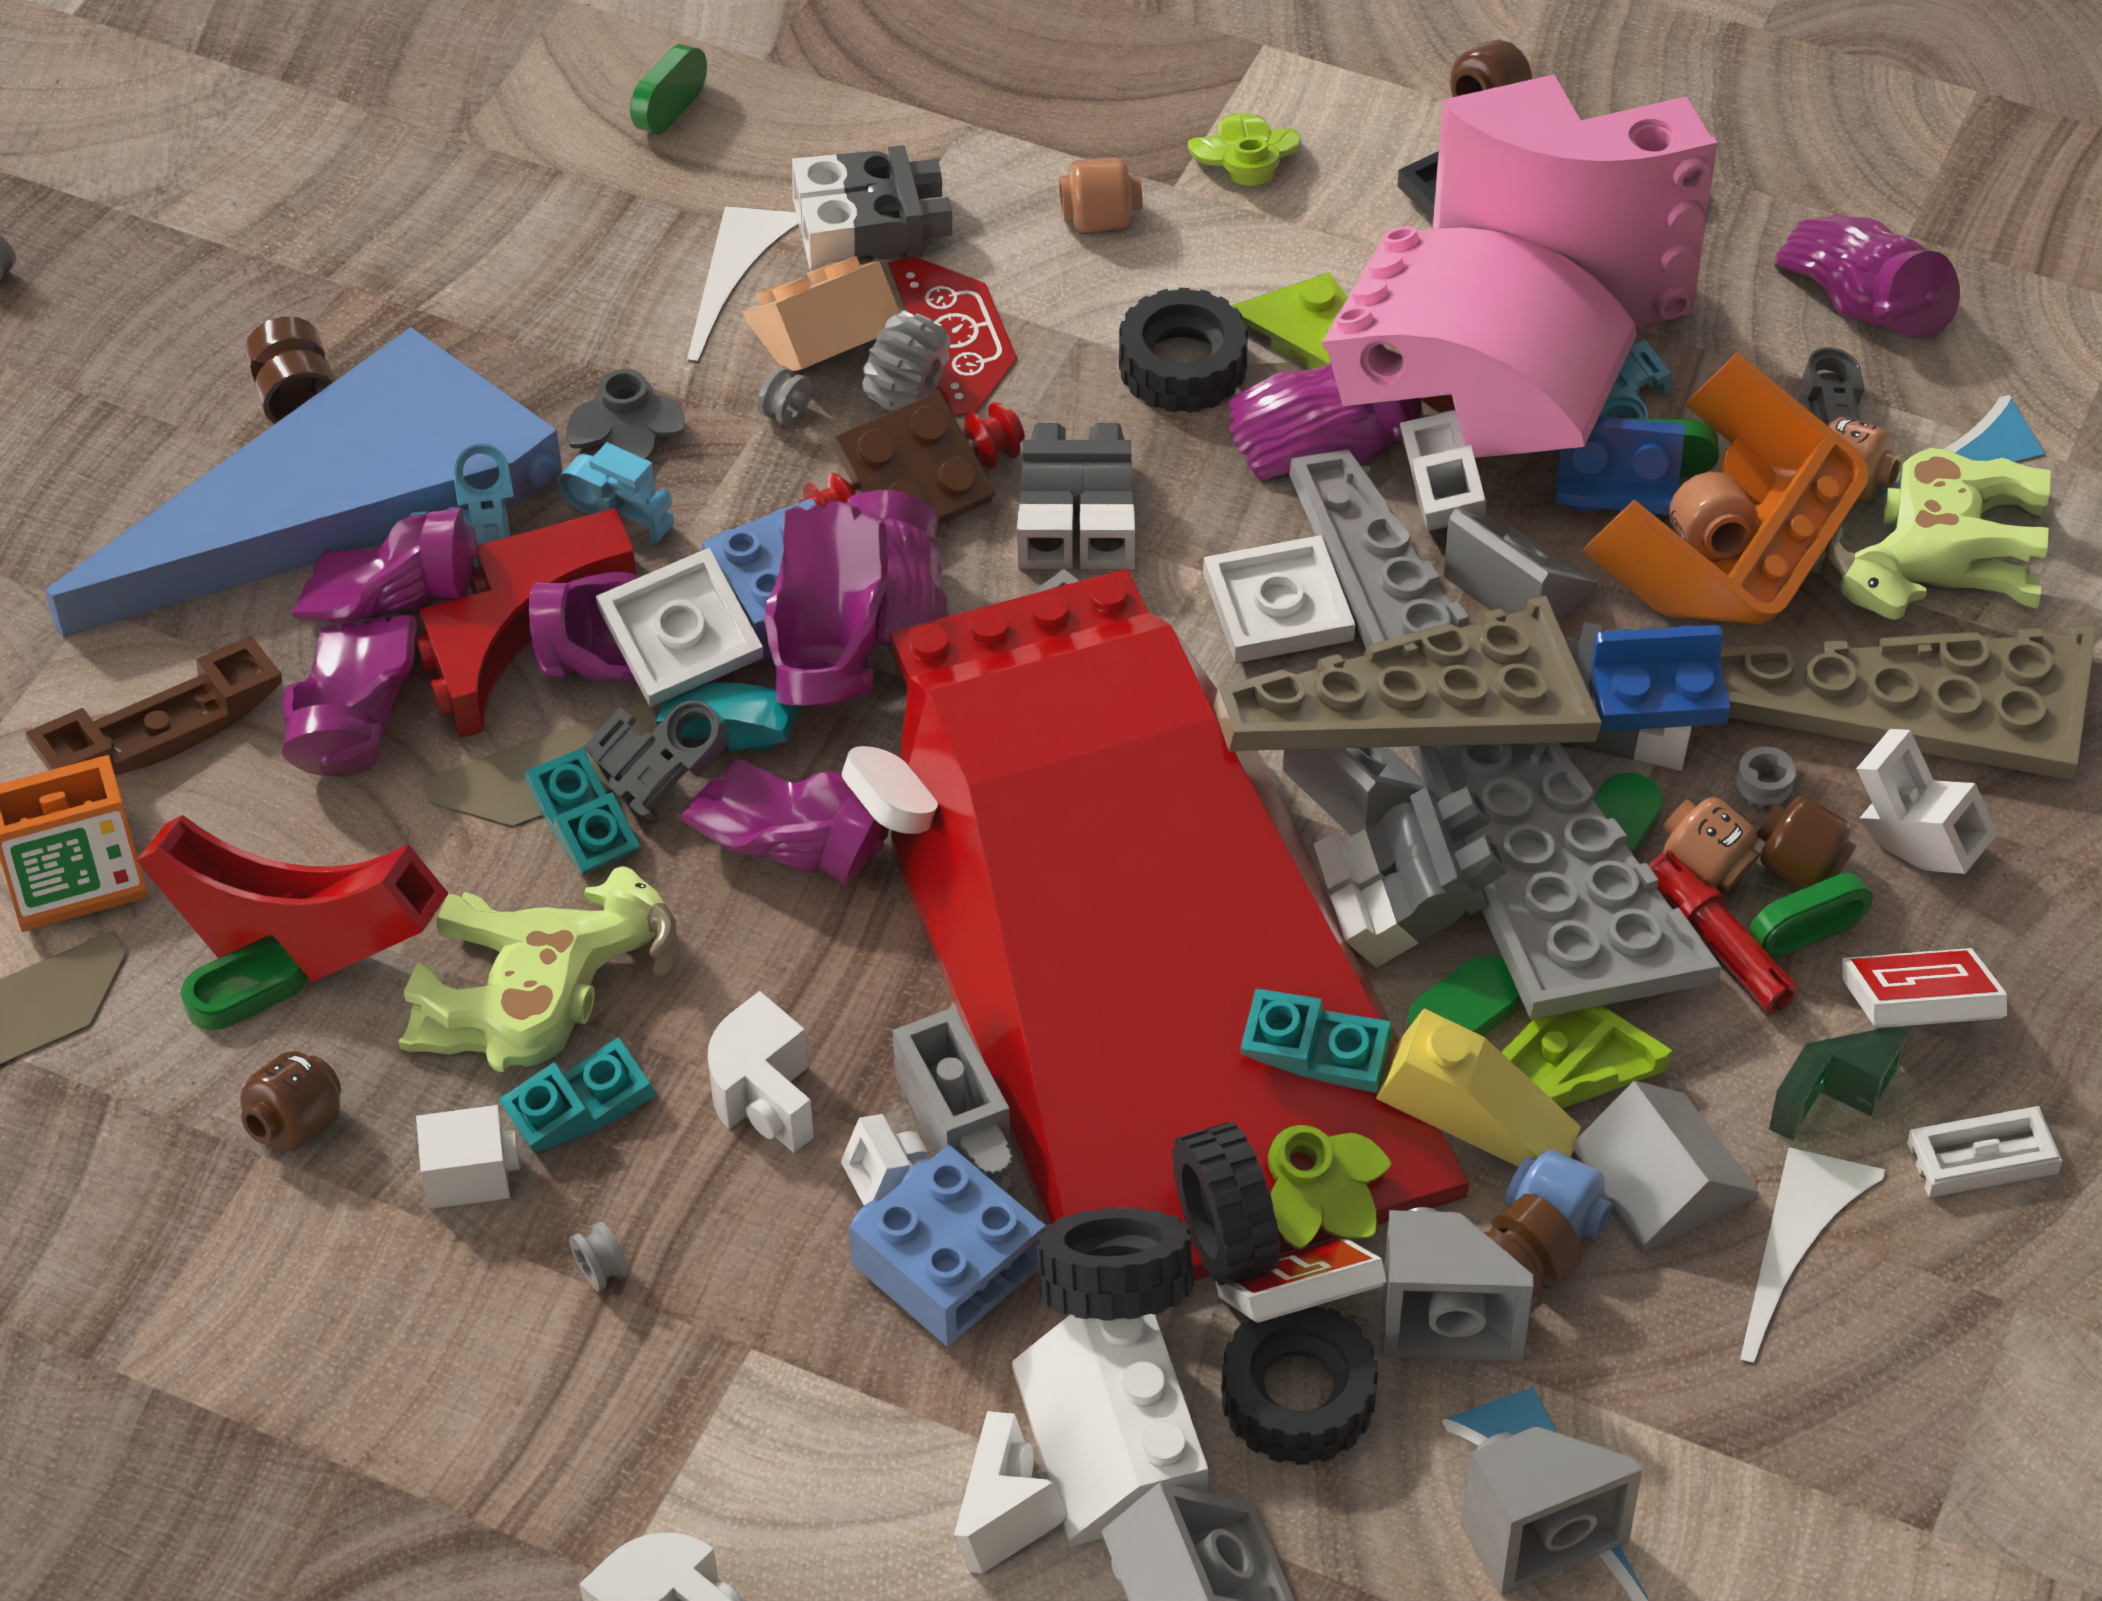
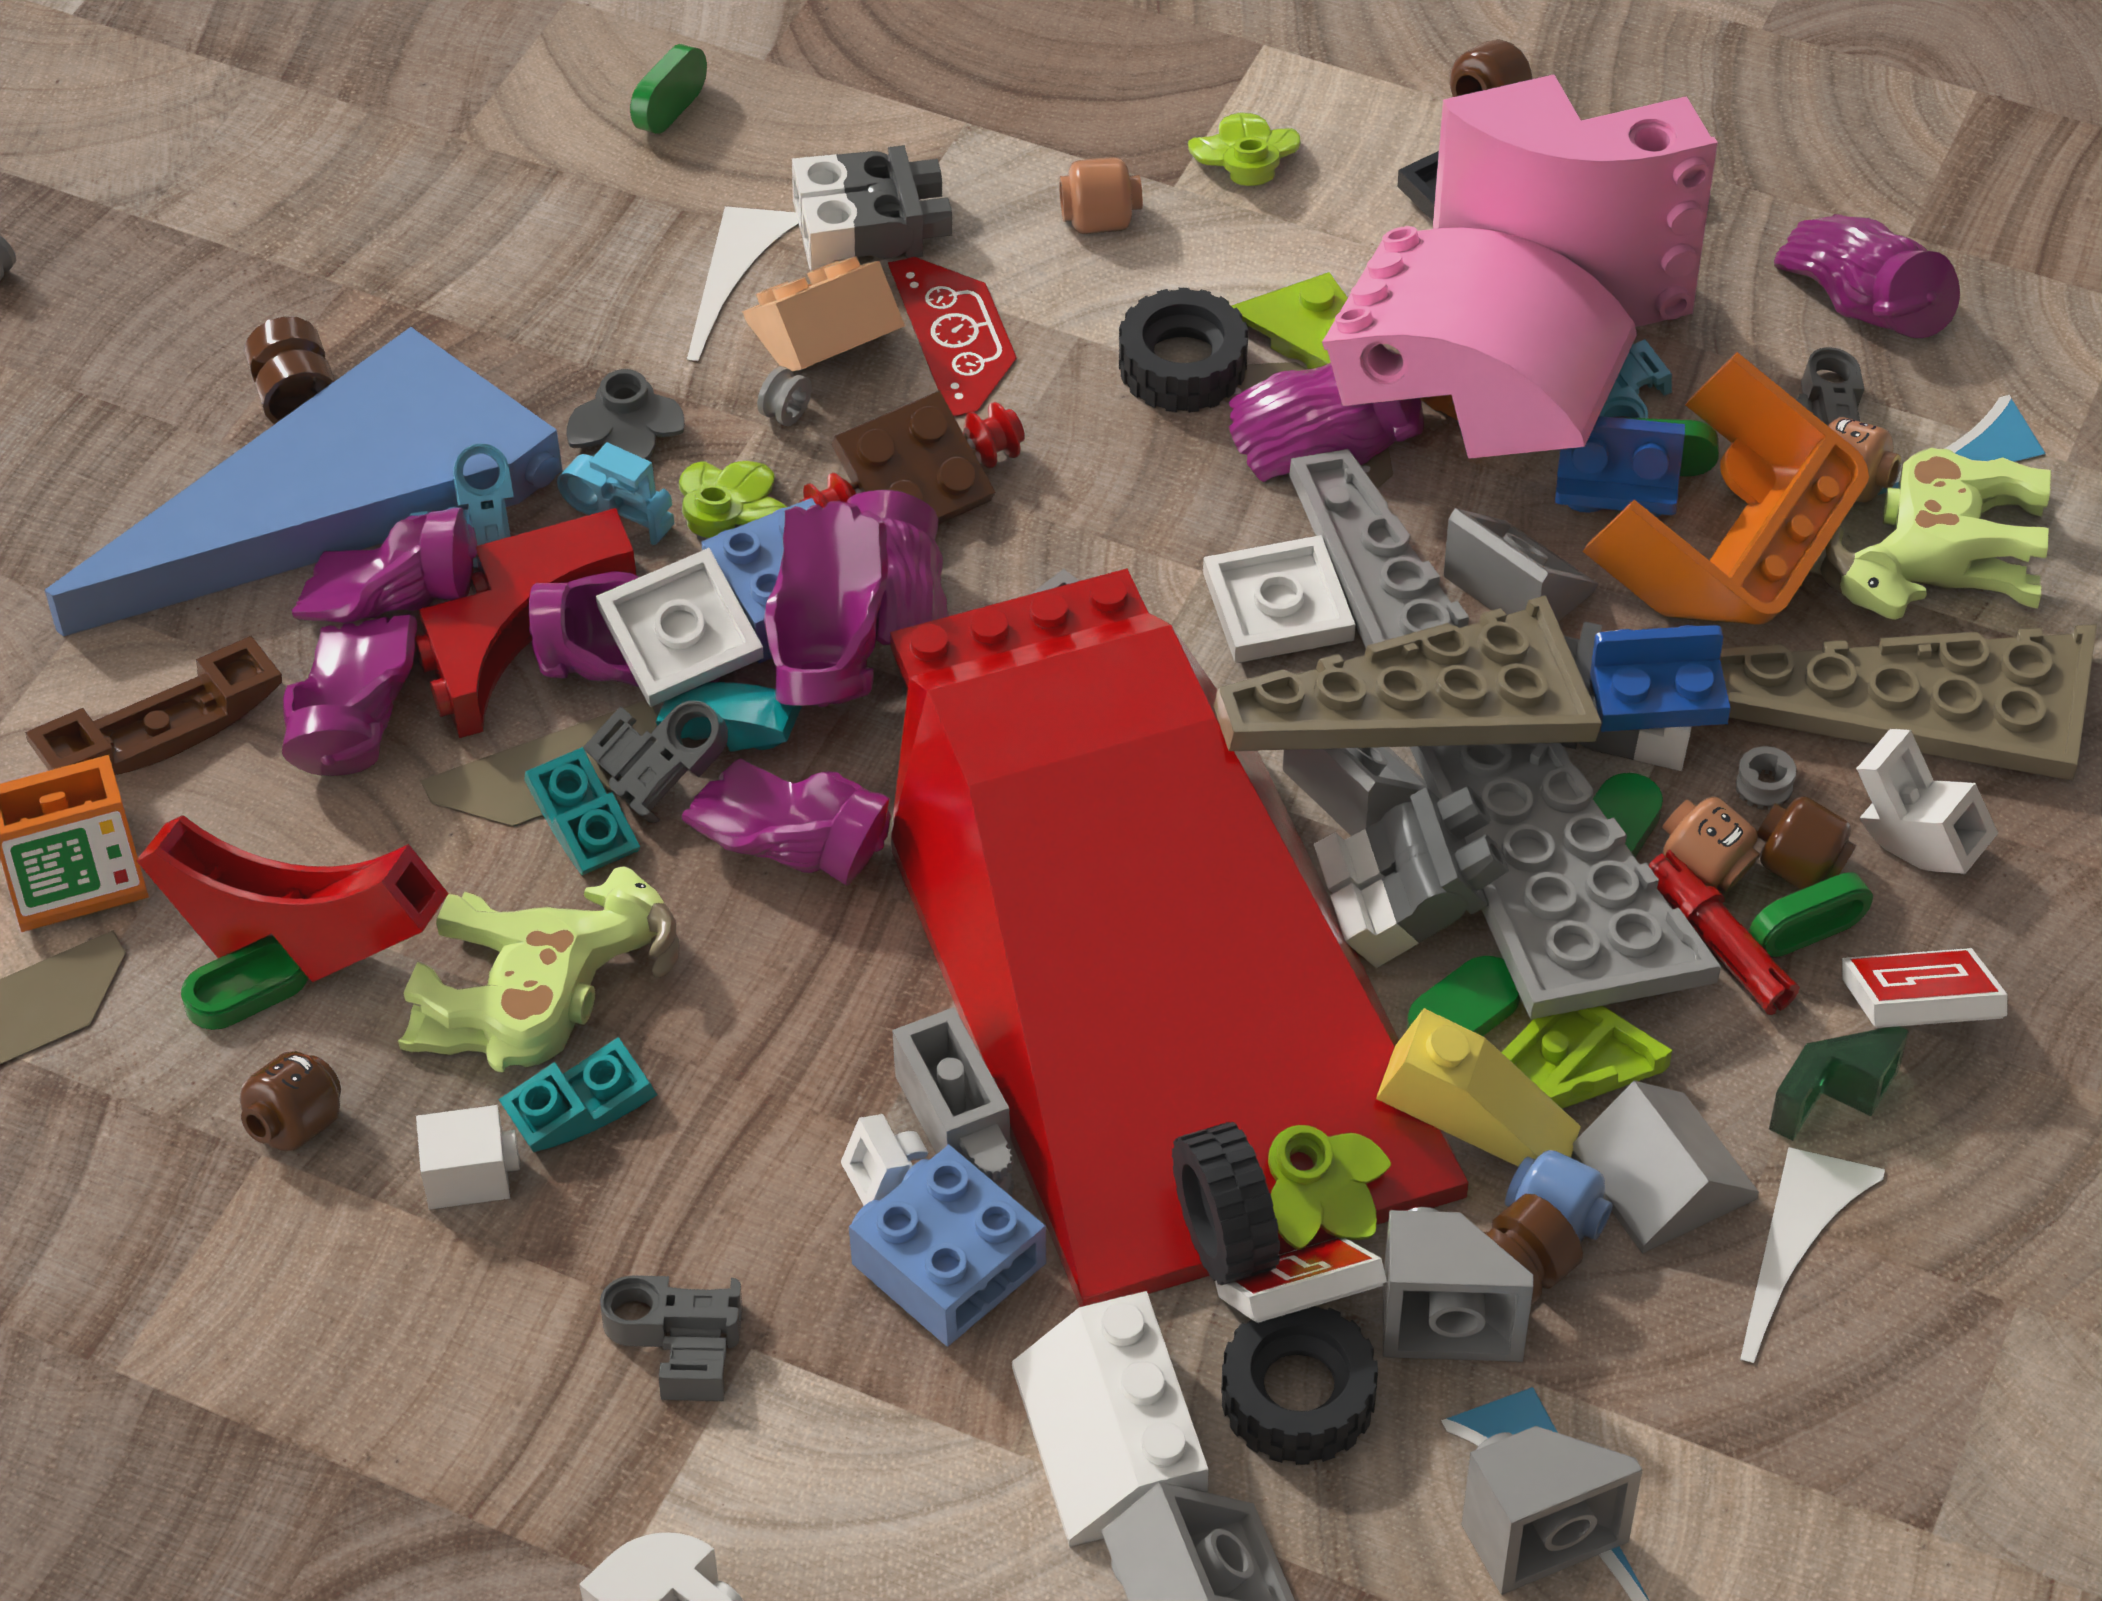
light grey bush [569,1221,630,1292] -> none
white brick [708,991,814,1153] -> none
white tile [842,746,938,834] -> none
light grey gear [862,311,951,411] -> none
white slope [954,1411,1066,1574] -> none
hips [1017,423,1135,569] -> none
black tyre [1036,1207,1194,1321] -> none
teal slope [1240,988,1393,1093] -> none
white brick [1400,410,1487,532] -> none
nougat head [1669,472,1759,561] -> none
white tile [1907,1106,2062,1198] -> none
none -> dark grey piece [600,1275,743,1401]
none -> lime plate [679,461,787,538]

